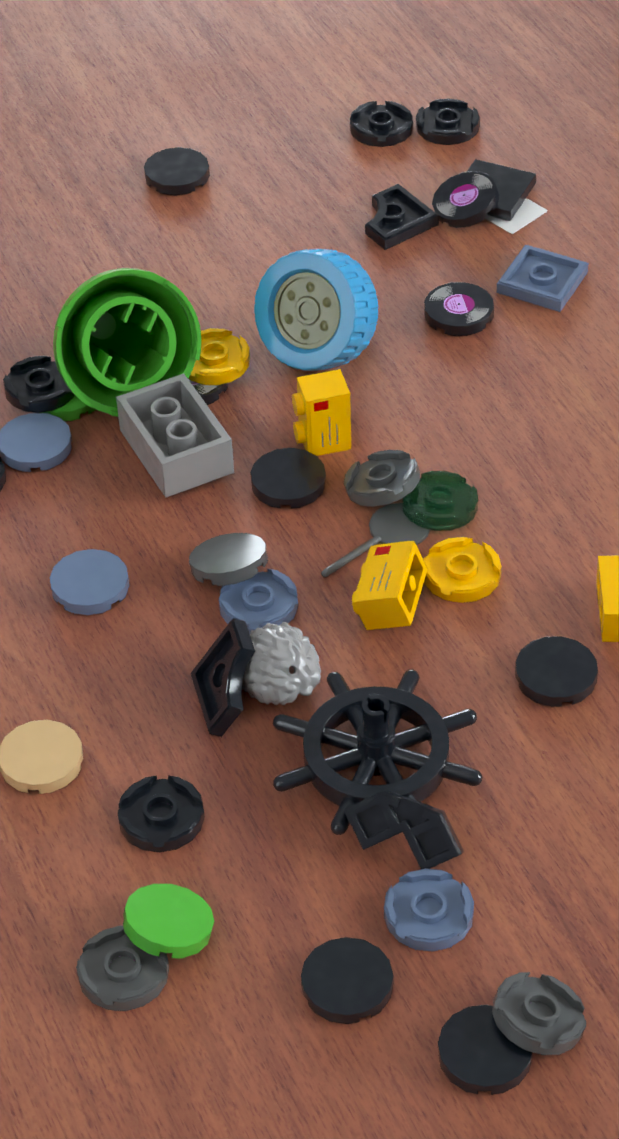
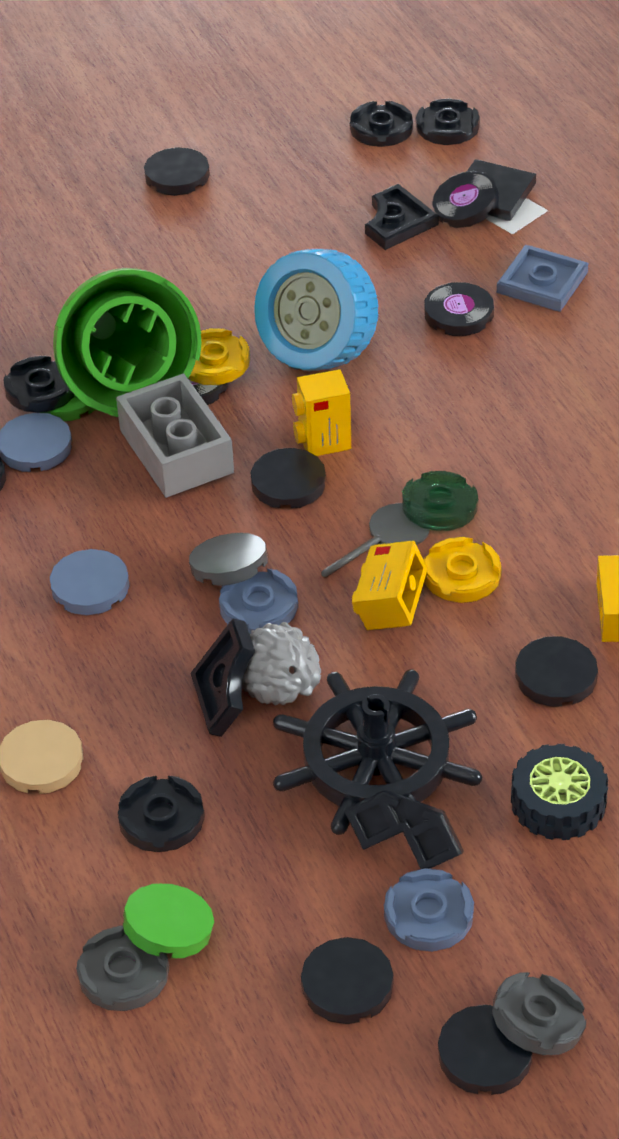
dark grey tile [344,450,420,507] -> none
none -> black wheel [511,743,608,840]

